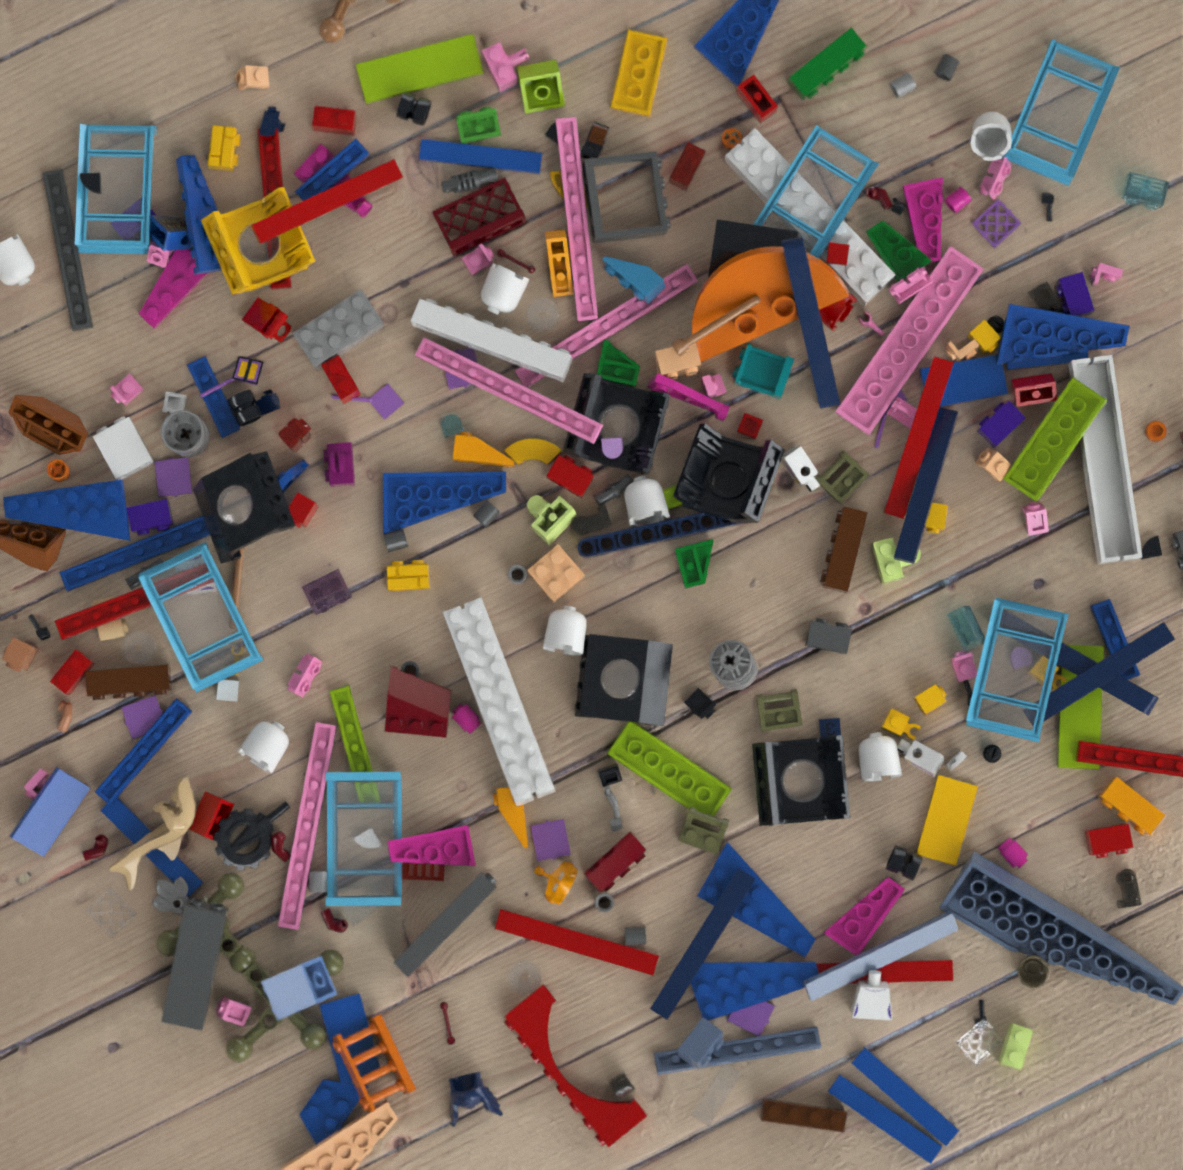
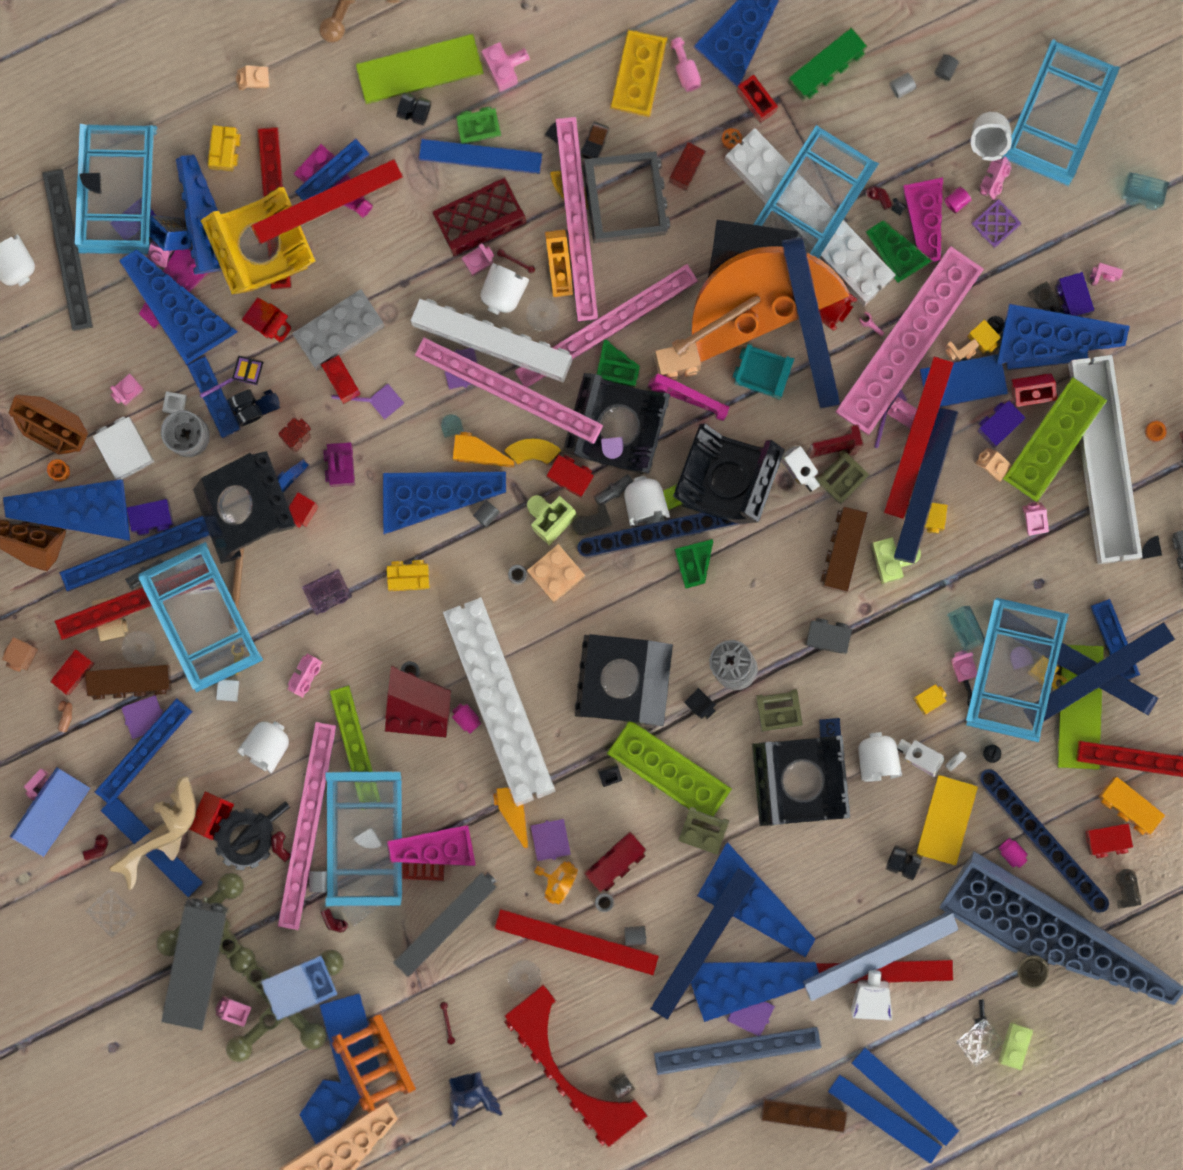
black hand [28,614,51,640] -> none
light grey plate [152,877,189,914] -> none
medium lavender piece [155,457,193,497] -> none
dark blue piece [259,107,285,136] -> none
red brick [312,106,357,136] -> none
dark grey beam [383,529,408,552] -> none
dark grey hinge [441,168,498,194] -> none
lime slope [517,59,565,114] -> none
white cylinder [543,606,587,656] -> none
dark azure slope [603,256,665,304] -> none
light grey piece [604,786,623,831] -> none
sand blue brick [678,1018,724,1070] -> none
bright pink bracket [701,374,726,398] -> none
red tile [737,413,763,440] -> none
dark pink wing [823,877,905,956] -> none
red tile [826,242,850,266] -> none
yellow brick [880,708,921,741] -> none
bright pink hinge [889,267,933,304] -> none
black hand [1041,192,1054,222] -> none
none -> blue wing [119,249,238,365]
none -> bright pink piece [670,38,701,92]
none -> dark red fence [806,424,864,459]
none -> dark blue beam [978,769,1109,913]

